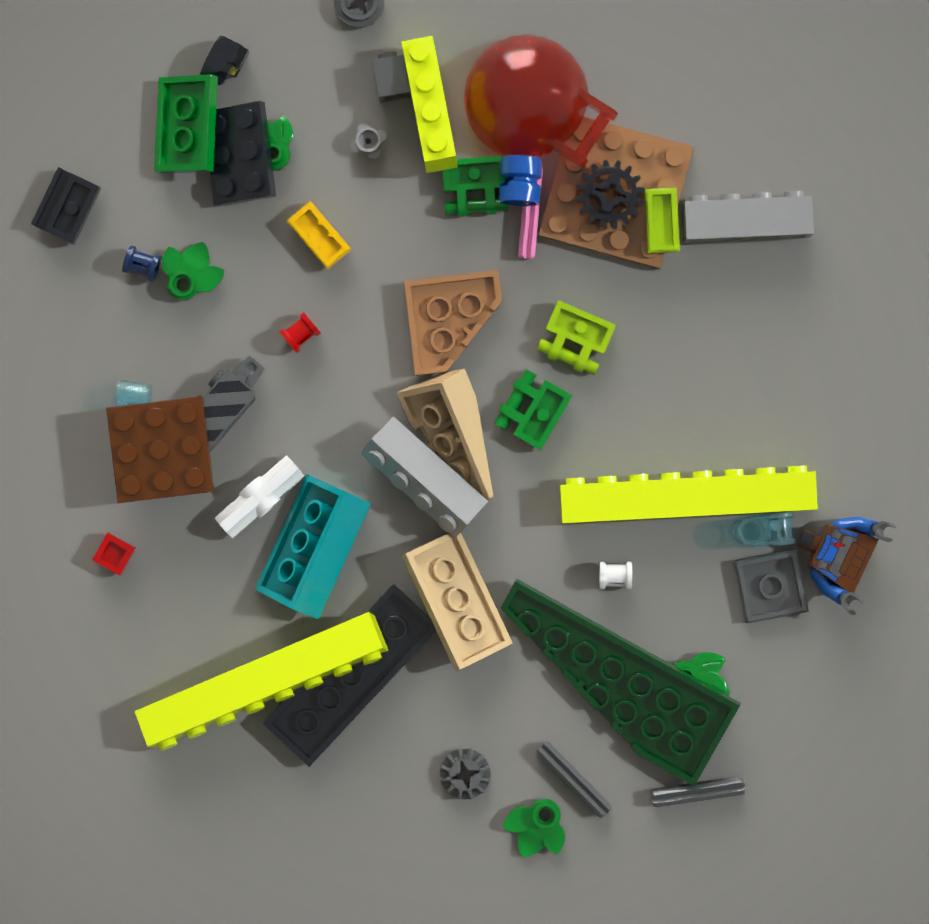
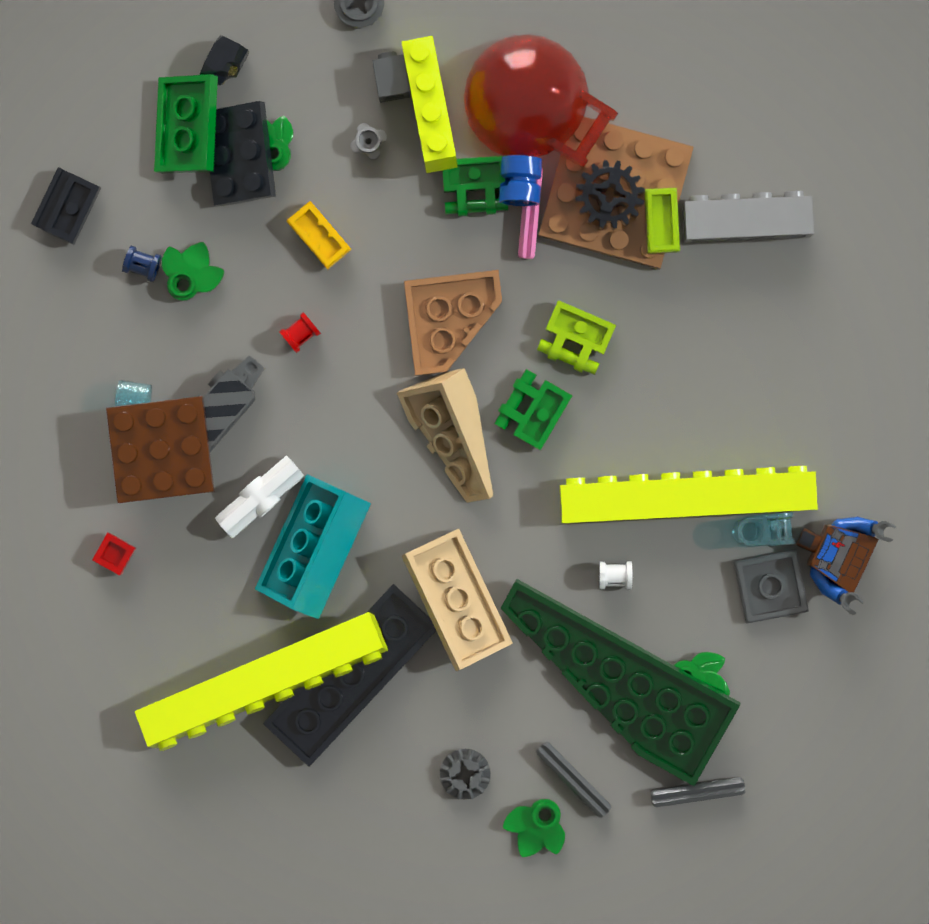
light grey brick [361,416,488,538] -> none

